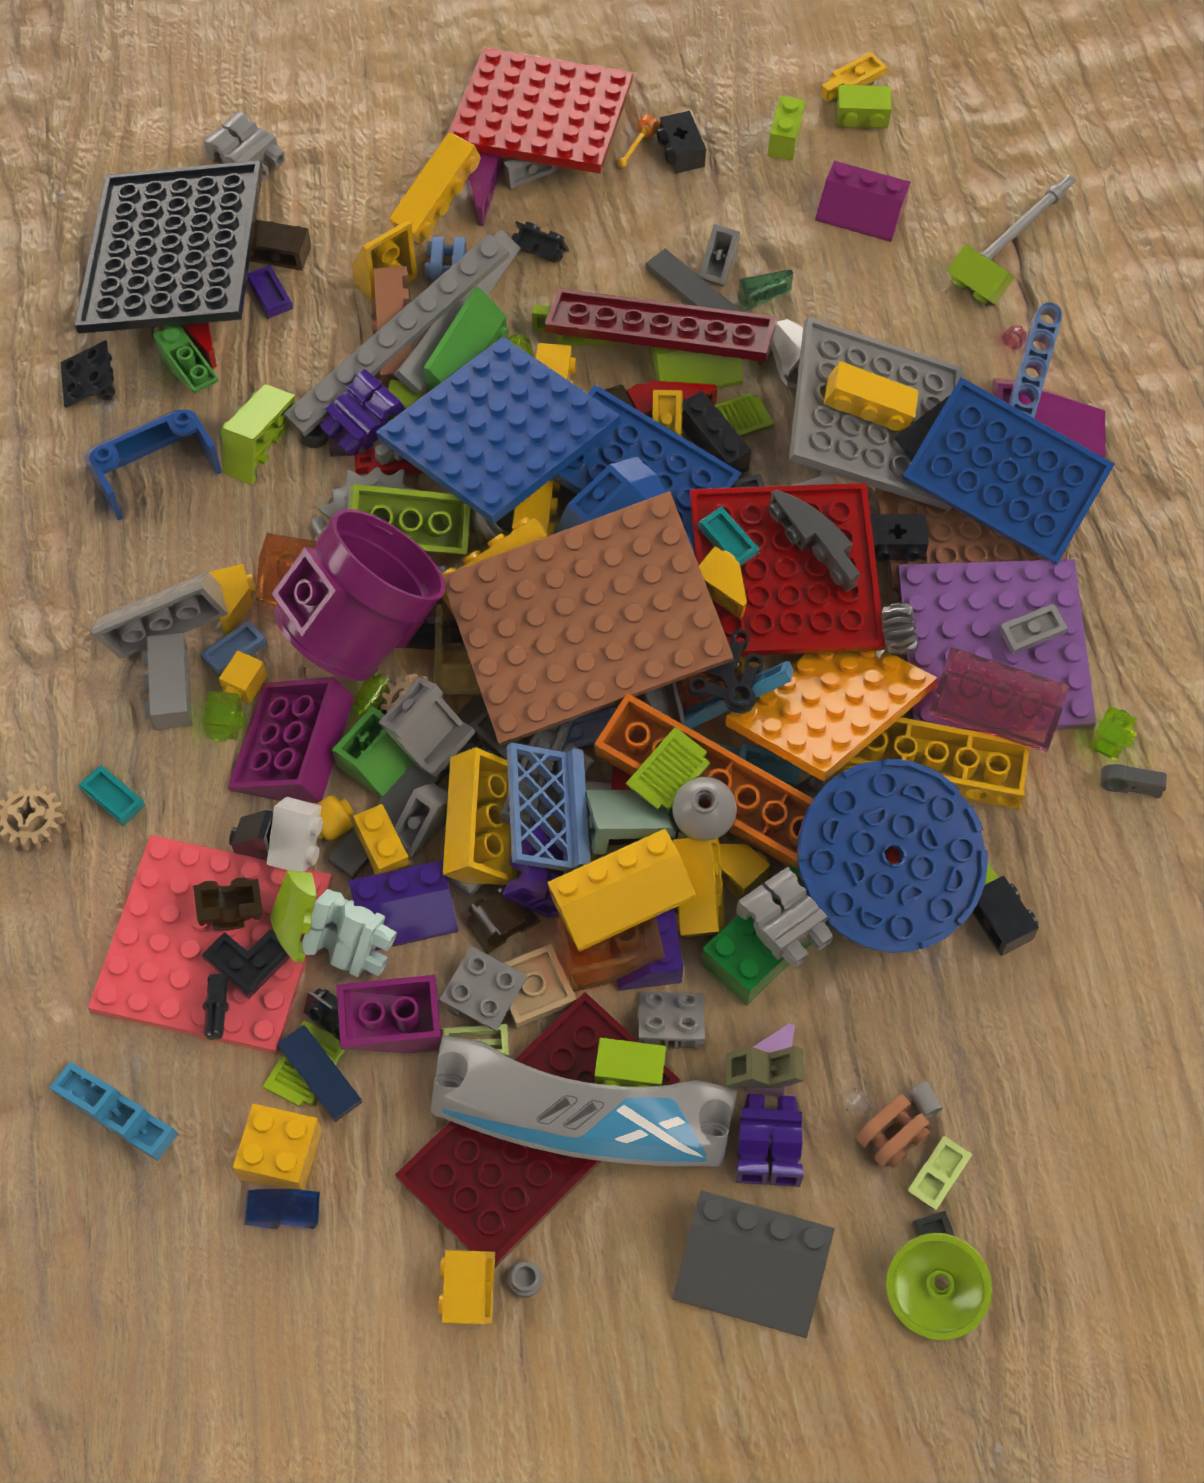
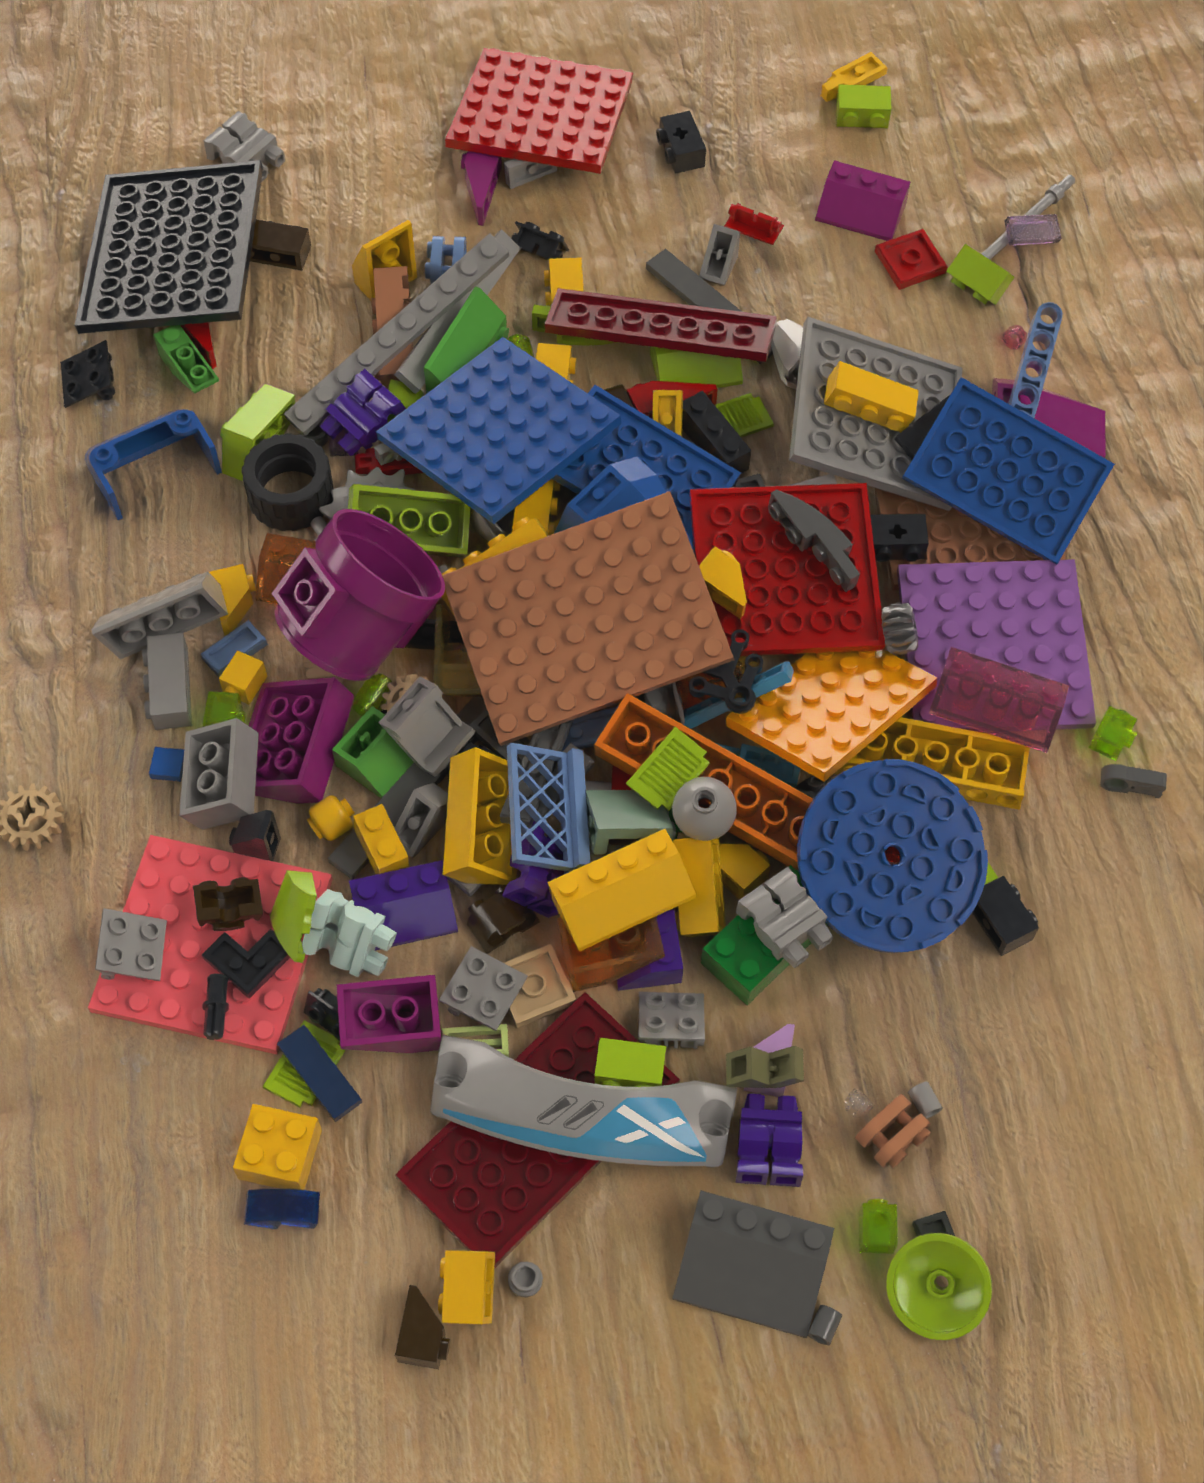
dark azure slope [49,1062,178,1161] -> none
teal tile [78,765,146,826] -> none
dark purple tile [247,265,293,319] -> none
white brick [267,797,323,872] -> none
yellow brick [389,132,481,245] -> none
hinge [617,114,660,168] -> none
teal tile [698,506,760,567] -> none
clear green slope [738,269,794,311] -> none
lime brick [767,95,806,160] -> none
yellowish green slope [908,1136,973,1210] -> none
light grey plate [998,604,1068,655] -> none
none -> light grey hinge [95,908,167,981]
none -> blue tile [149,747,184,782]
none -> light grey brick [179,718,259,830]
none -> black tyre [242,433,334,531]
none -> dark brown slope [395,1285,450,1370]
none -> yellow brick [544,258,584,306]
none -> red hinge [724,203,784,245]
none -> dark grey hinge [808,1305,842,1346]
none -> clear neon green brick [859,1199,898,1254]
none -> red tile [874,229,948,290]
none -> tile [1004,214,1062,245]

